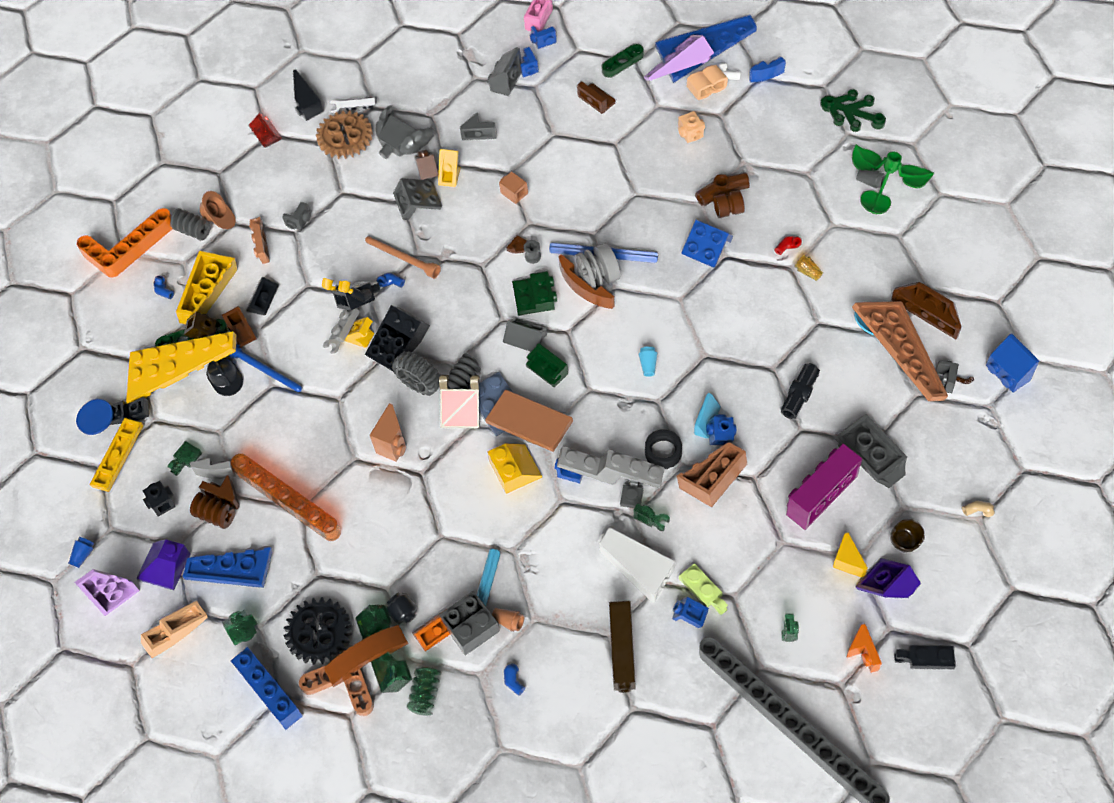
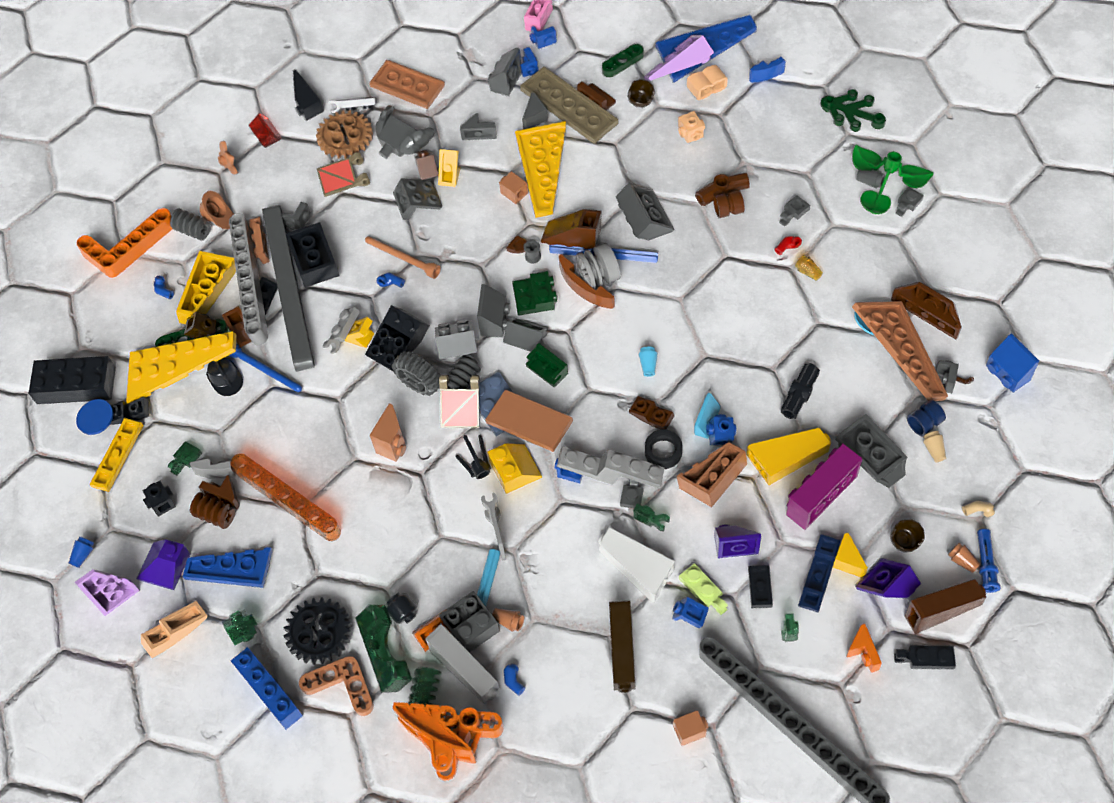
black torso [322,278,380,310] -> none
dark orange slope [324,625,409,687] -> none
blue bracket [682,220,733,268] -> none
white arm [718,62,740,80] -> none
none -> black brick [28,356,116,404]
none -> nougat plate [218,141,238,175]
none -> light grey beam [229,213,268,345]
none -> dark grey beam [262,205,315,372]
none -> black brick [285,222,340,288]
none -> flag [317,152,370,197]
none -> nougat tile [369,60,445,109]
none -> orange piece [393,702,504,781]
none -> light grey slope [426,624,499,704]
none -> brick [435,319,477,359]
none -> black plant [456,435,491,479]
none -> dark grey slope [477,284,510,337]
none -> light grey flag [481,493,506,561]
none -> yellow wing [515,121,566,218]
none -> dark tan plate [520,67,618,144]
none -> dark grey slope [522,93,548,129]
none -> reddish brown slope [541,209,602,249]
none -> dark grey slope [615,182,674,241]
none -> dark brown hair [627,79,655,108]
none -> reddish brown slope [629,396,674,430]
none -> nougat brick [673,710,708,746]
none -> dark purple slope [714,524,761,559]
none -> yellow slope [746,428,831,485]
none -> black plate [748,565,773,608]
none -> dark grey plate [779,195,811,226]
none -> dark blue slope [798,534,841,613]
none -> dark grey plate [895,187,924,217]
none -> reddish brown slope [904,579,986,635]
none -> dark blue wheel [907,400,946,436]
none -> tan cone [923,431,946,462]
none -> nougat cone [948,543,980,573]
none -> blue pin [977,529,1001,593]

